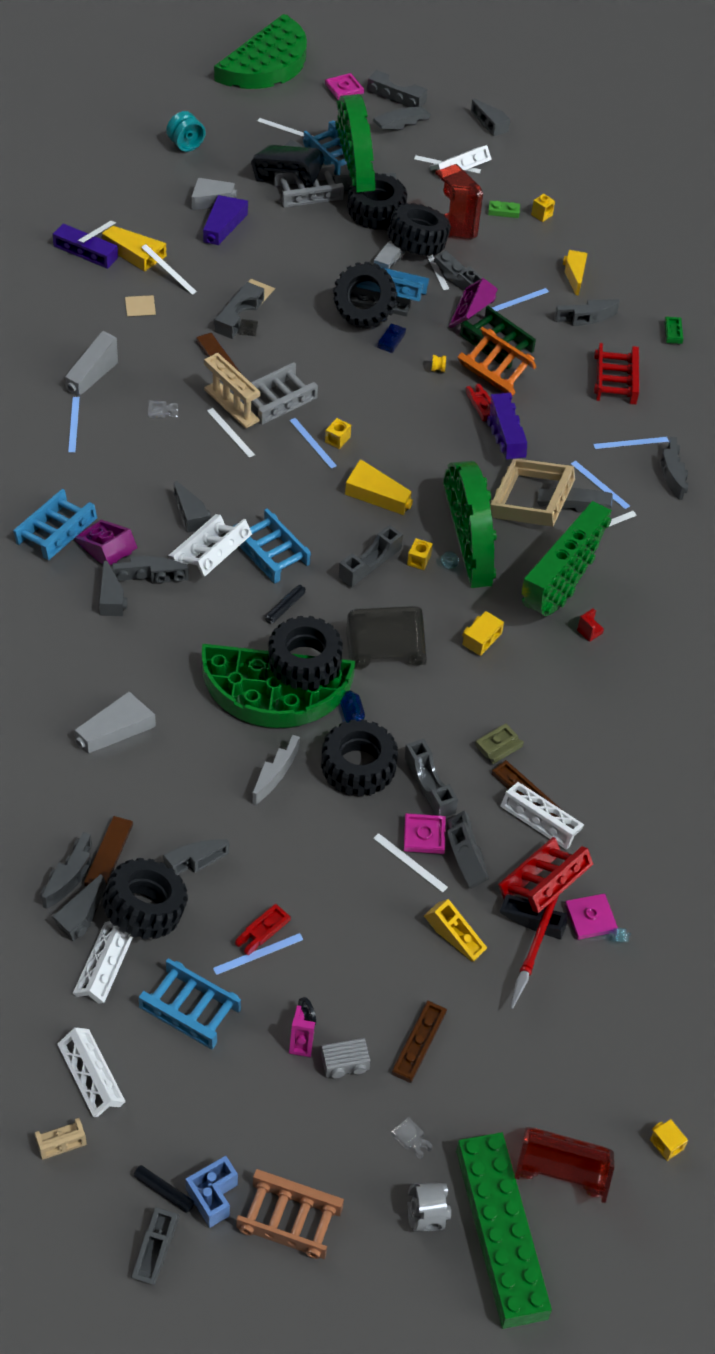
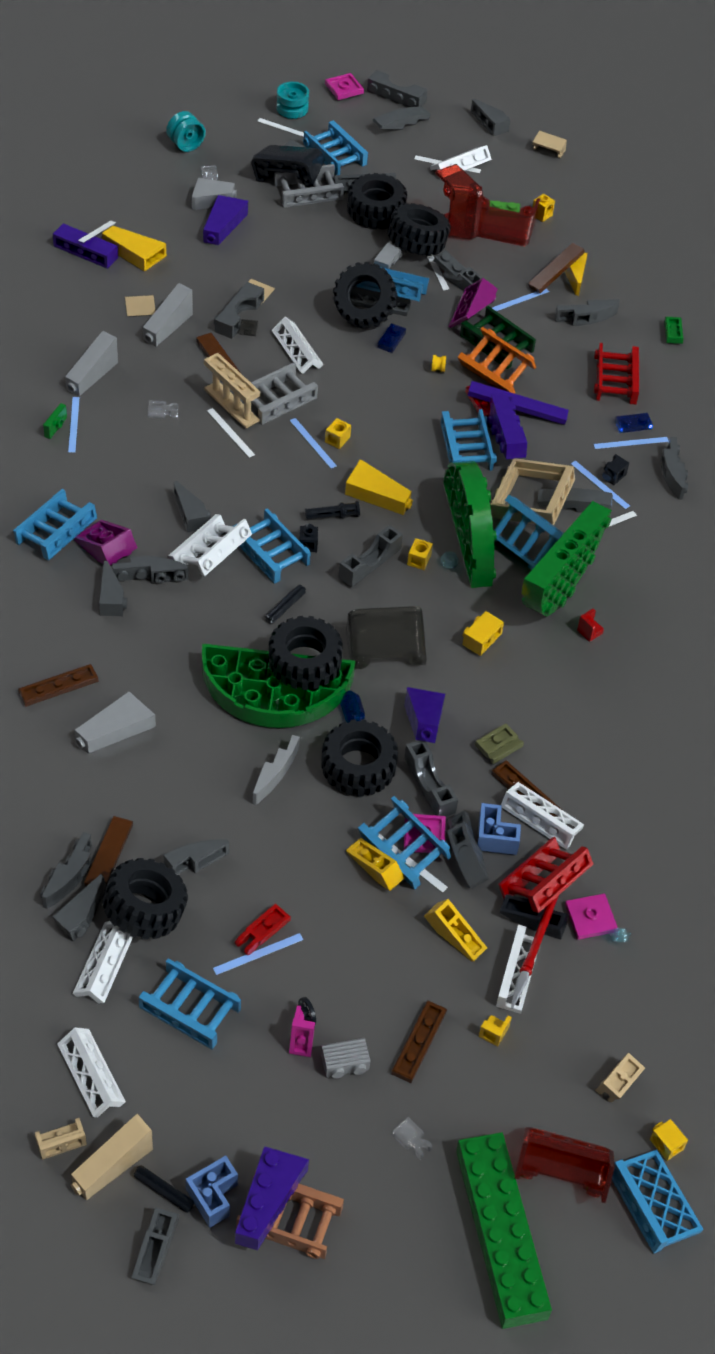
white sticker [142,244,197,295] -> none
green brick [214,14,307,89] -> none
green brick [335,94,375,192] -> none
light grey brick [407,1182,451,1232] -> none
none -> reddish brown tile [18,664,99,707]
none -> green plate [43,403,67,439]
none -> tan slope [71,1114,153,1200]
none -> light grey slope [143,283,193,347]
none -> clear plate [201,165,218,180]
none -> dark purple wedge [235,1146,309,1251]
none -> white fence [272,317,324,374]
none -> teal wheel [276,81,309,119]
none -> black brick [299,524,318,553]
none -> black pin [305,501,360,520]
none -> yellow slope [346,838,405,891]
none -> dark azure fence [358,796,451,889]
none -> dark purple slope [404,687,445,743]
none -> dark azure fence [440,409,497,471]
none -> dark purple tile [467,381,569,425]
none -> clear red windscreen [469,186,540,246]
none -> medium blue brick [477,803,521,855]
none -> yellow panel [479,1015,512,1047]
none -> dark azure fence [495,495,564,570]
none -> white fence [496,925,537,1014]
none -> reddish brown tile [528,243,585,293]
none -> tan hinge [533,131,567,158]
none -> tan hinge [595,1053,645,1102]
none -> black brick [602,454,629,485]
none -> dark azure fence [608,1150,704,1254]
none -> clear blue plate [615,413,653,433]

